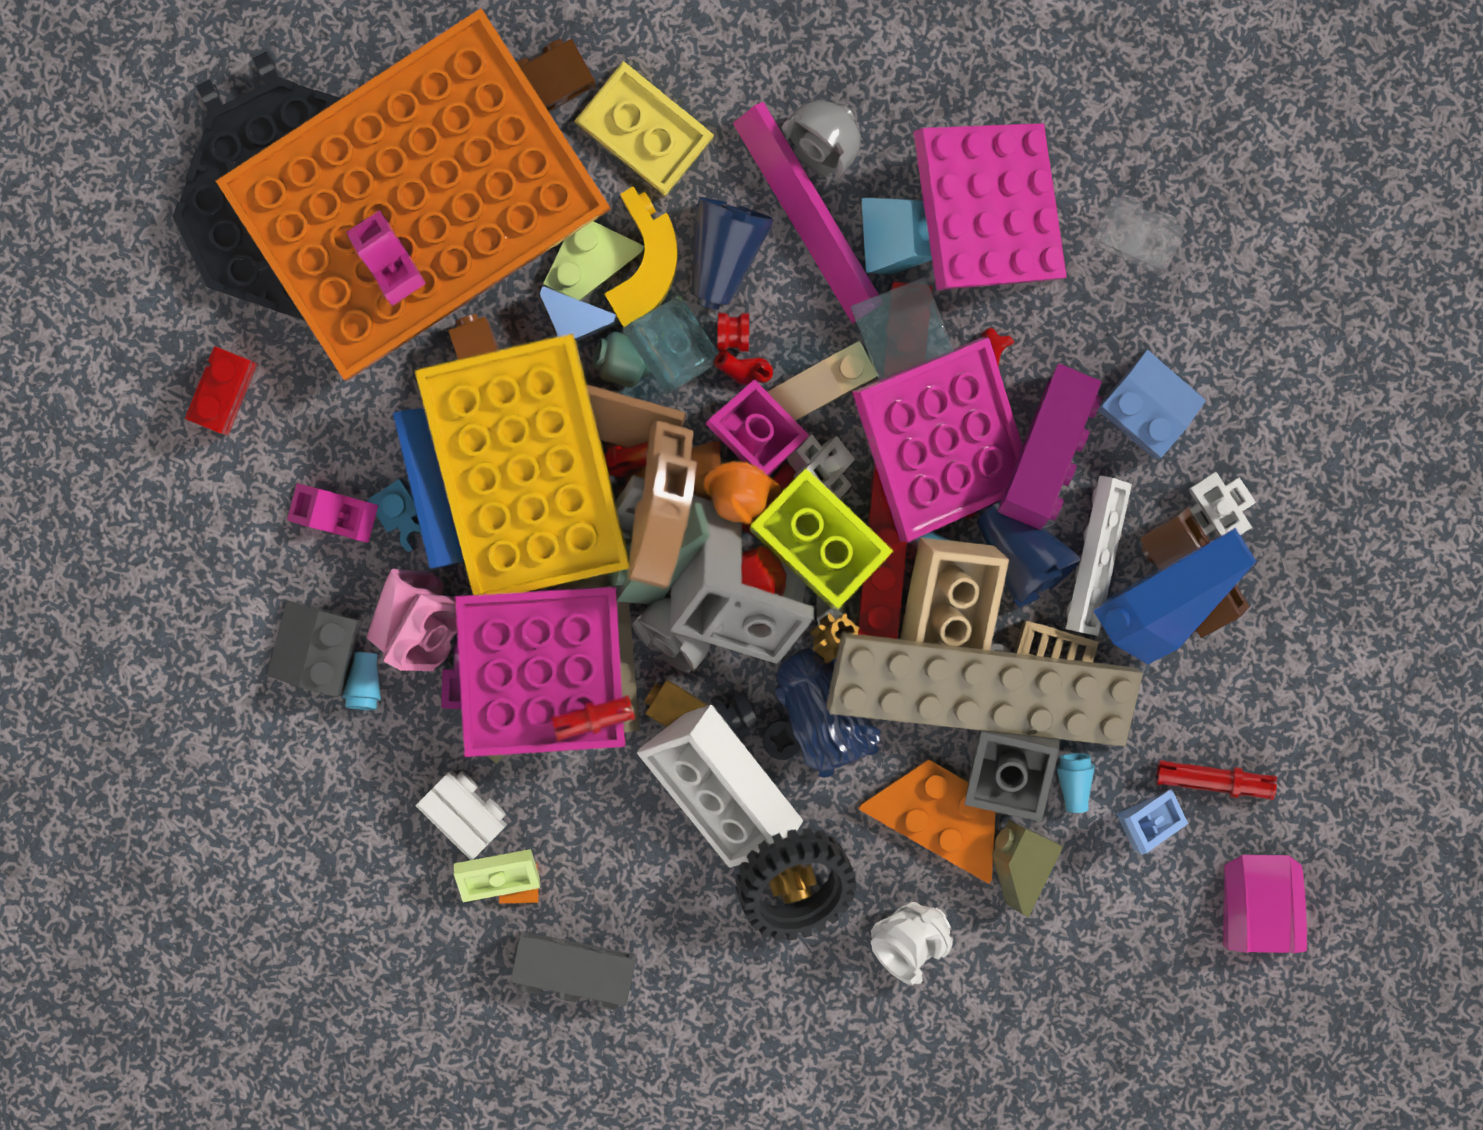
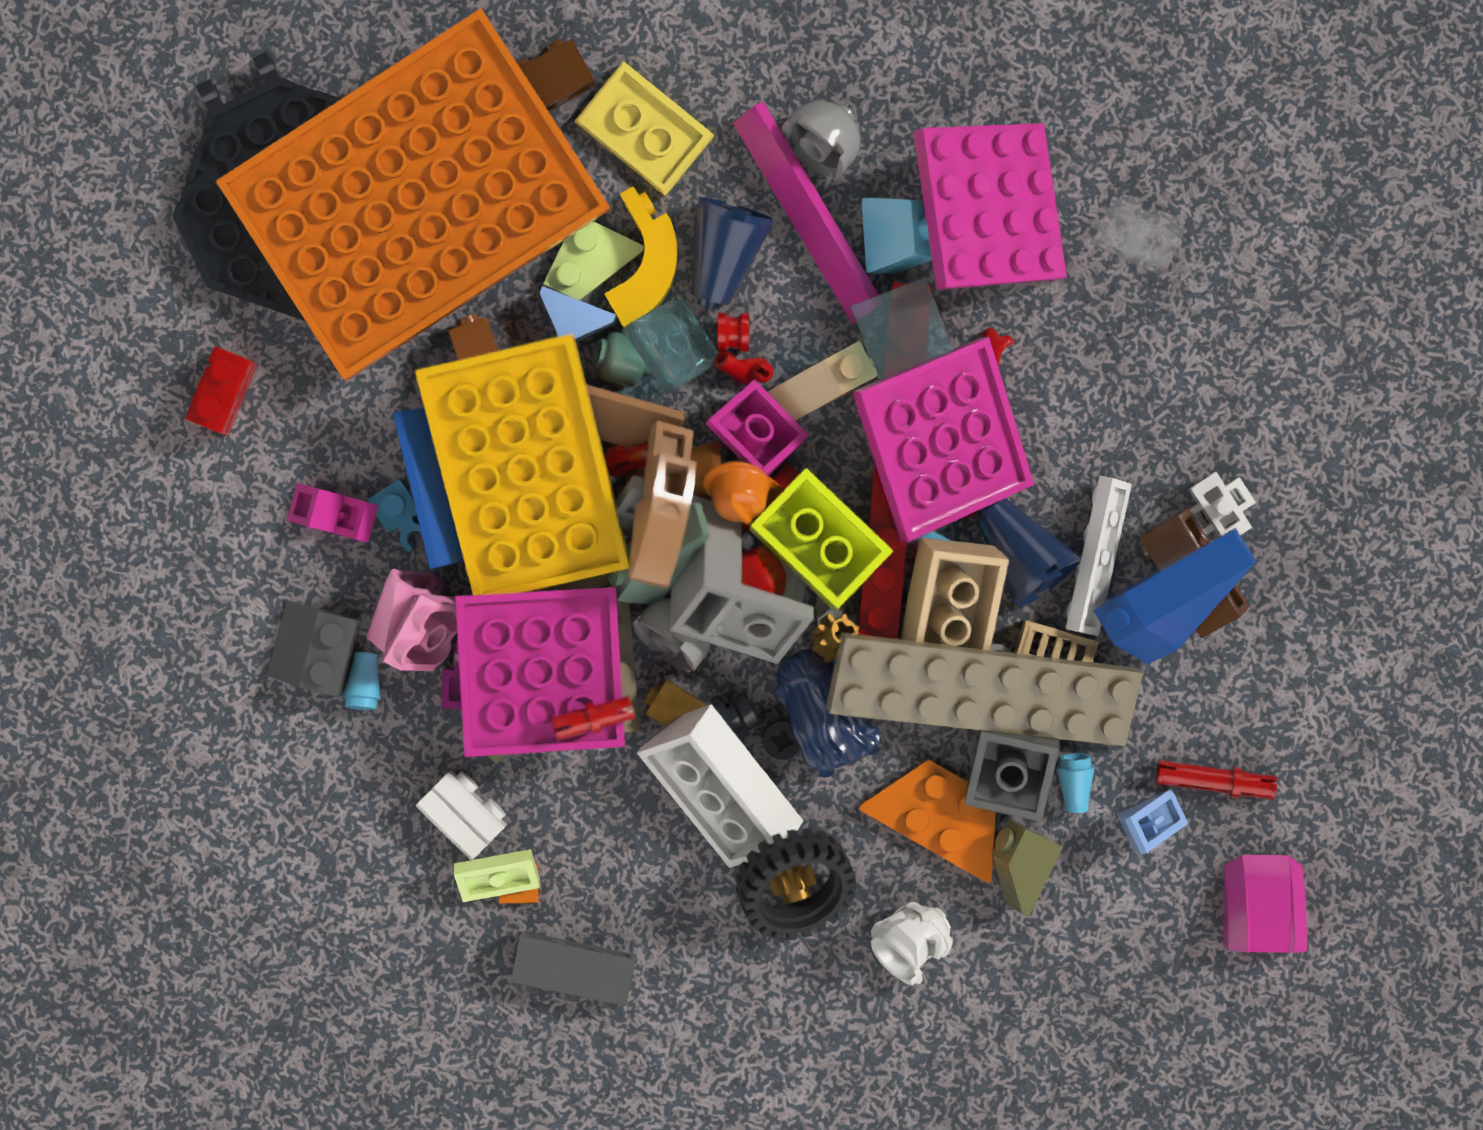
dark pink slope [346,210,426,306] -> none
white piece [787,435,855,499] -> none
magenta brick [997,363,1103,530] -> none
medium blue slope [1098,350,1206,459] -> none

